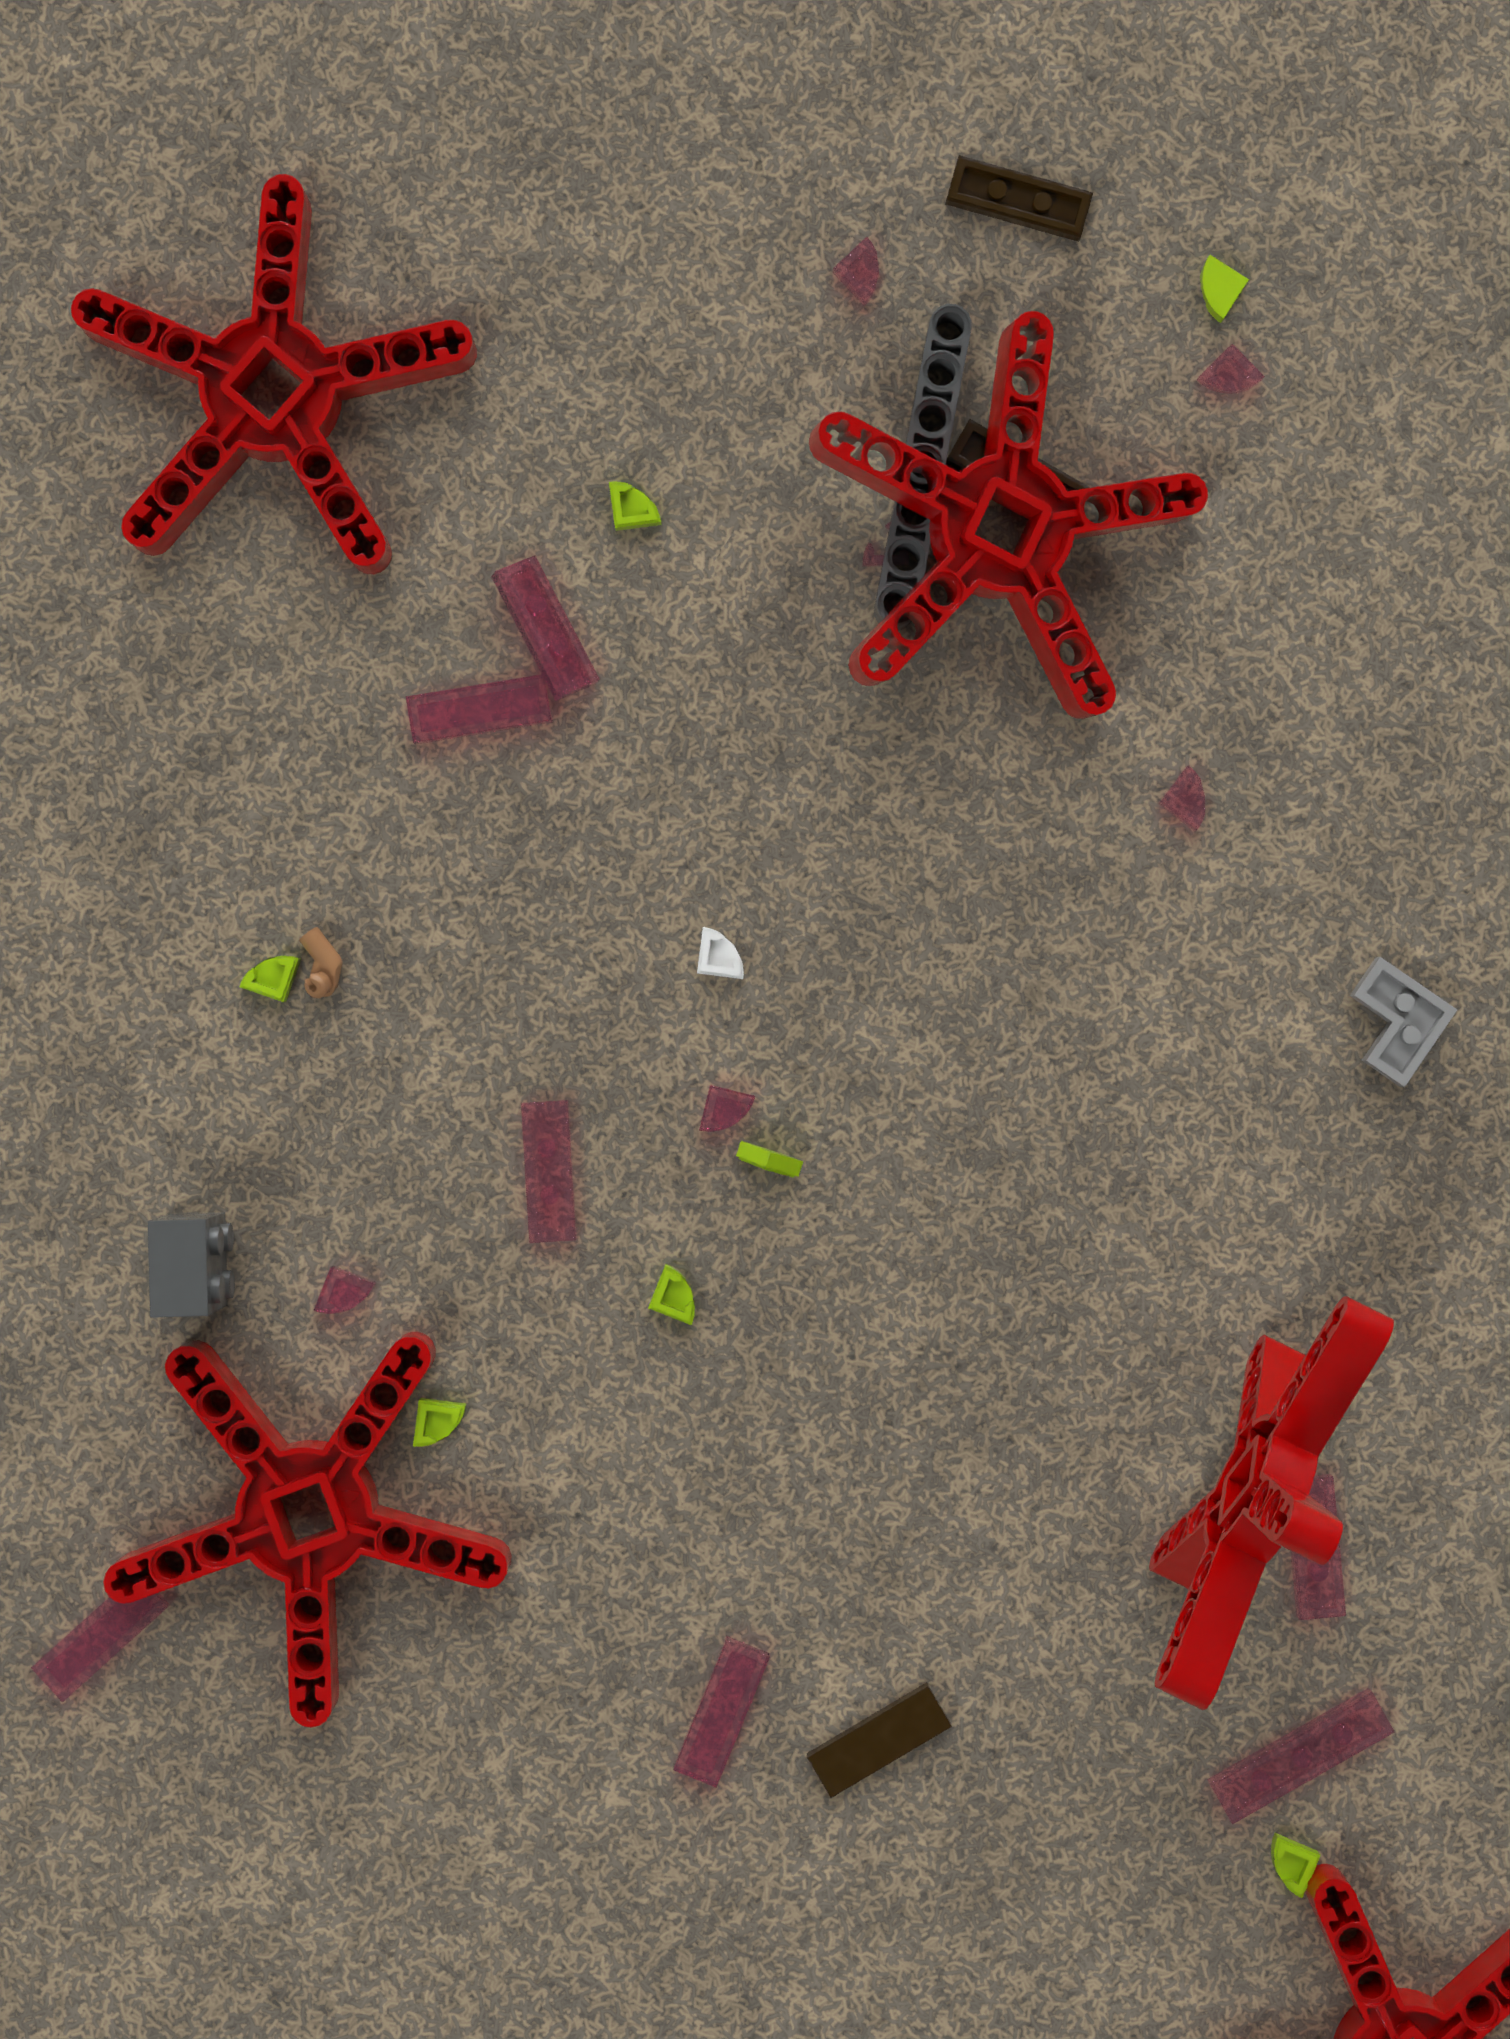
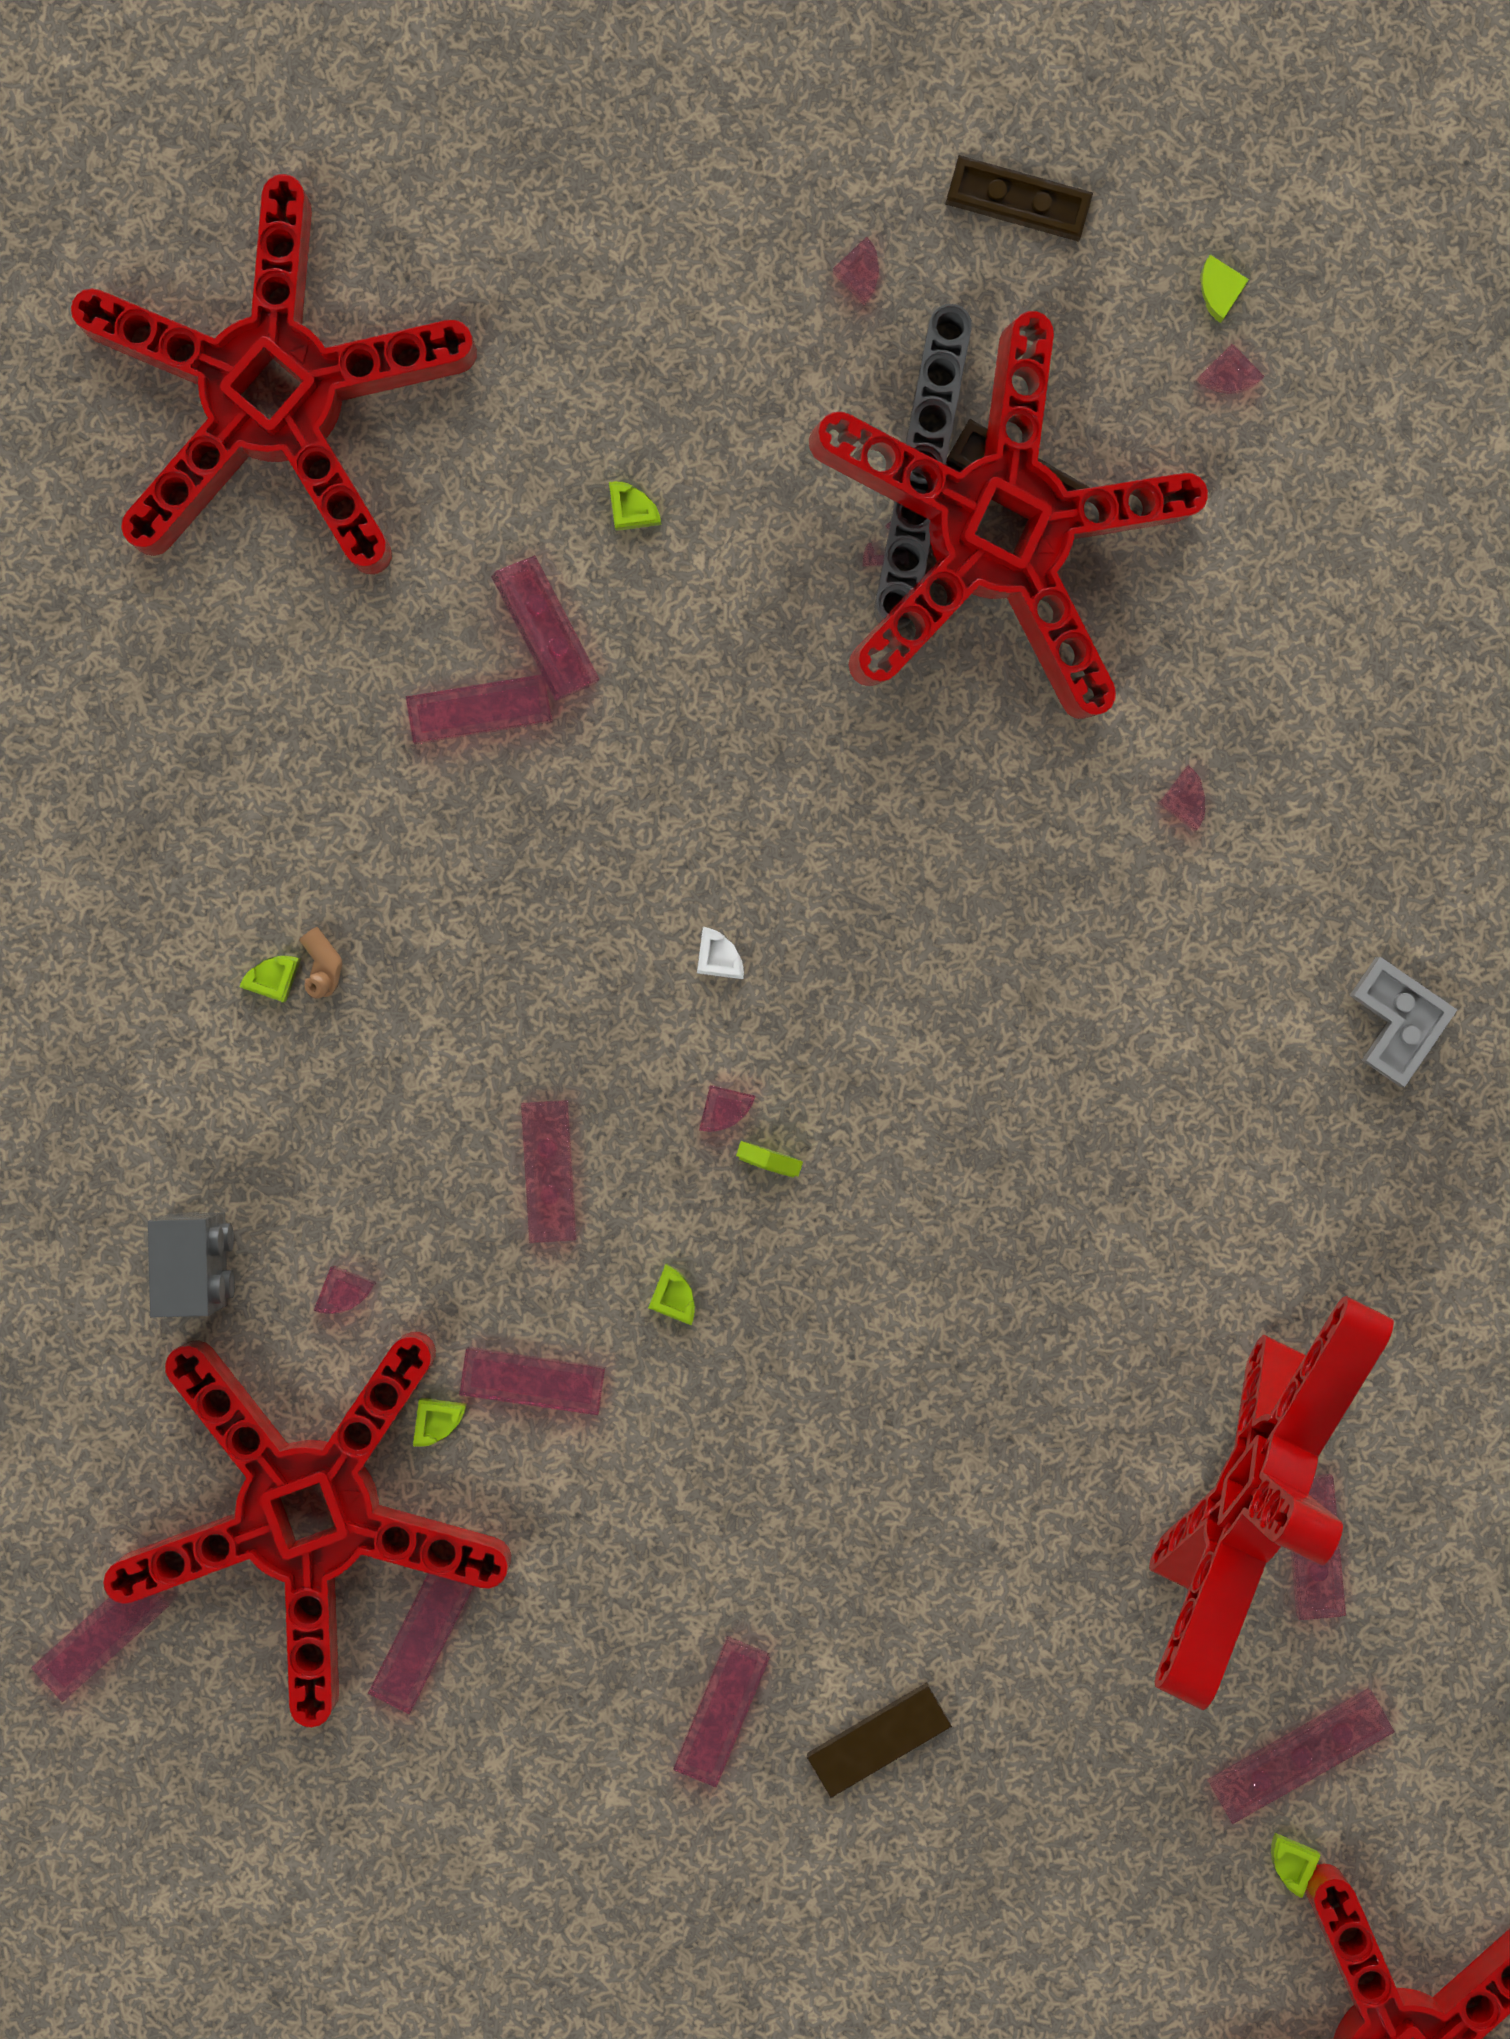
none -> clear pink tile [368,1573,474,1715]
none -> clear pink tile [459,1347,606,1415]

